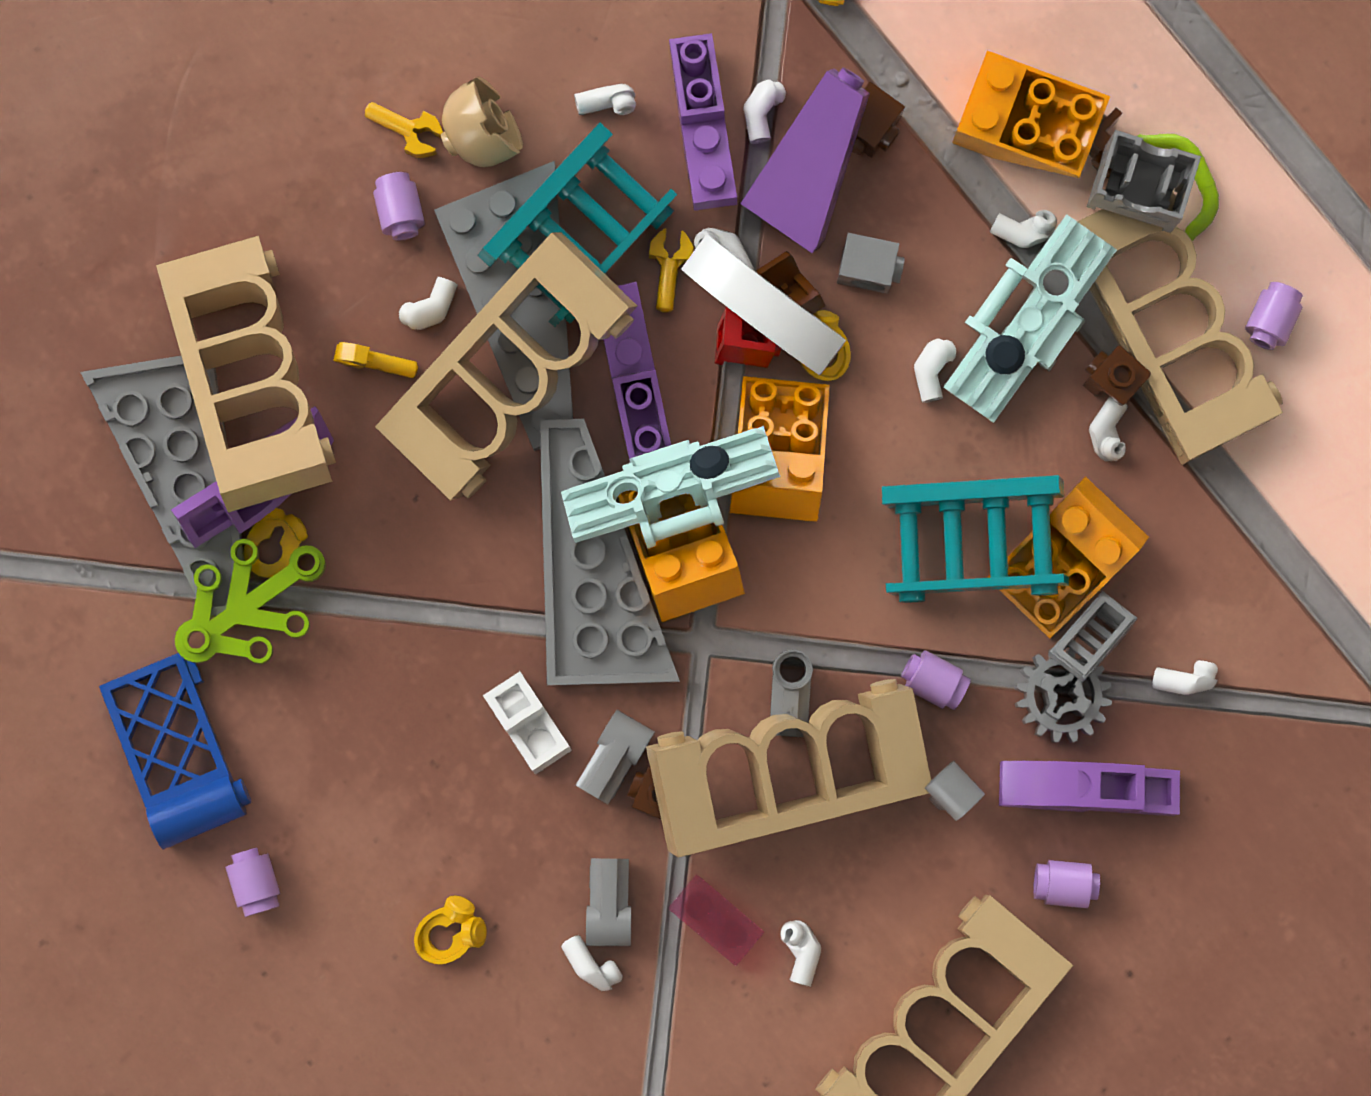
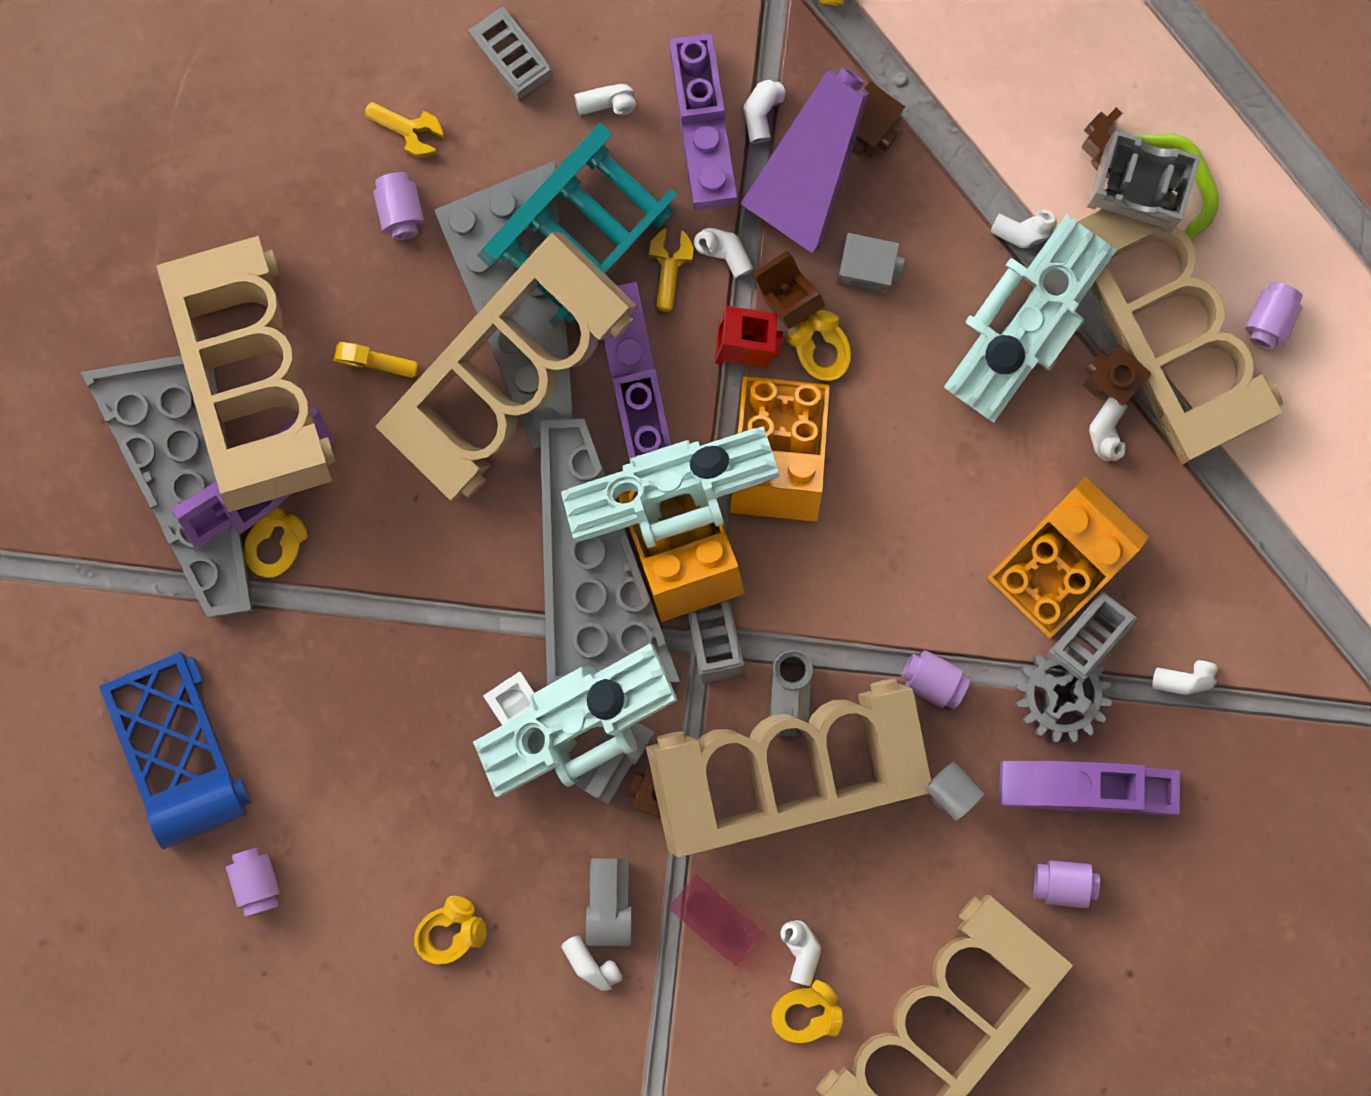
lime plant [175,539,326,664] -> none
white arm [399,277,458,330] -> none
tan cylinder [441,76,523,167] -> none
white slope [681,234,847,375] -> none
teal fence [882,475,1069,603] -> none
white arm [914,339,956,403] -> none
light orange slope [952,50,1110,178] -> none
none -> light grey slope [468,6,553,101]
none -> light aqua piece [473,643,678,798]
none -> light grey slope [687,600,745,684]
none -> yellow piece [771,980,843,1043]

